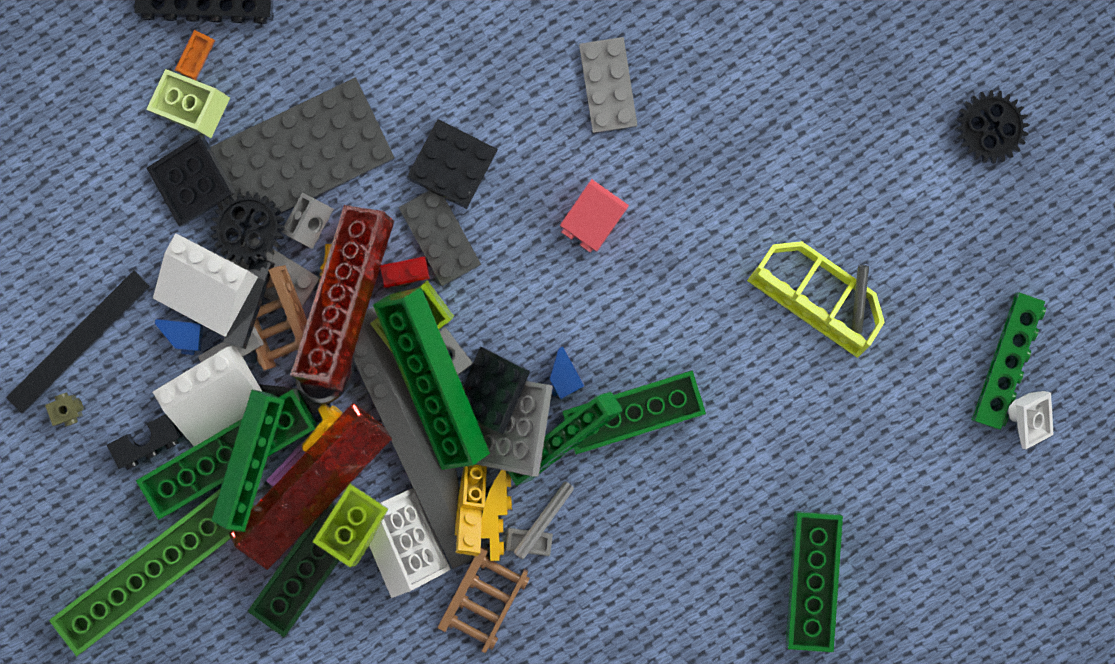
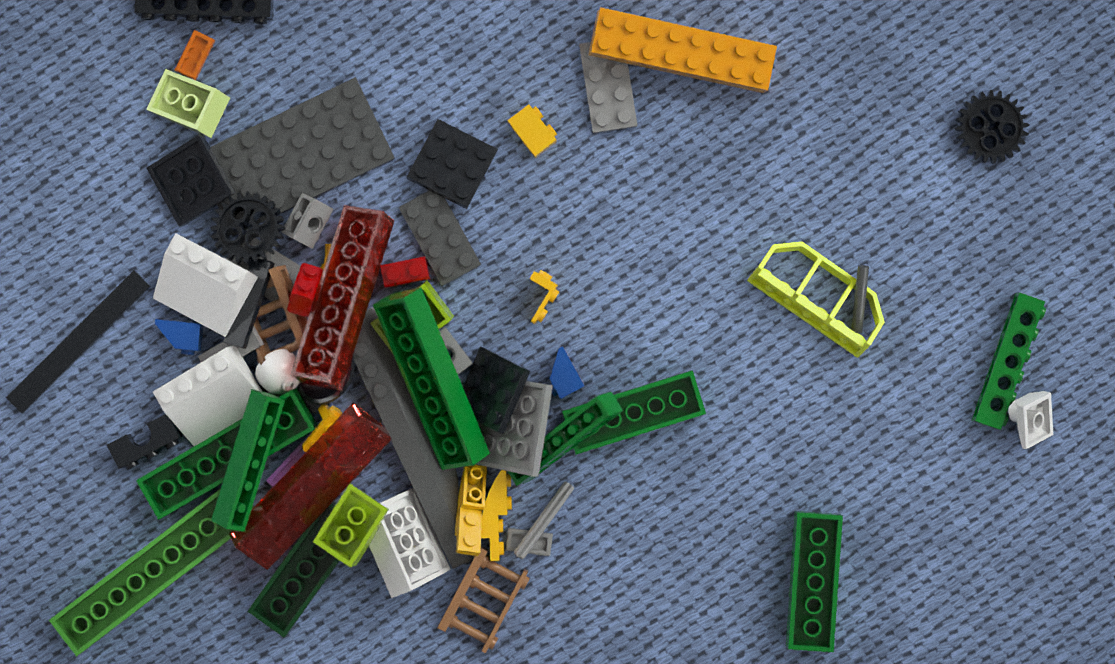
olive brick [45,392,84,427] -> none
coral slope [560,179,629,253] -> none
none -> white cylinder [255,349,302,395]
none -> red brick [287,263,323,317]
none -> yellow brick [507,104,557,158]
none -> yellow bracket [530,270,559,324]
none -> light orange brick [589,7,777,93]

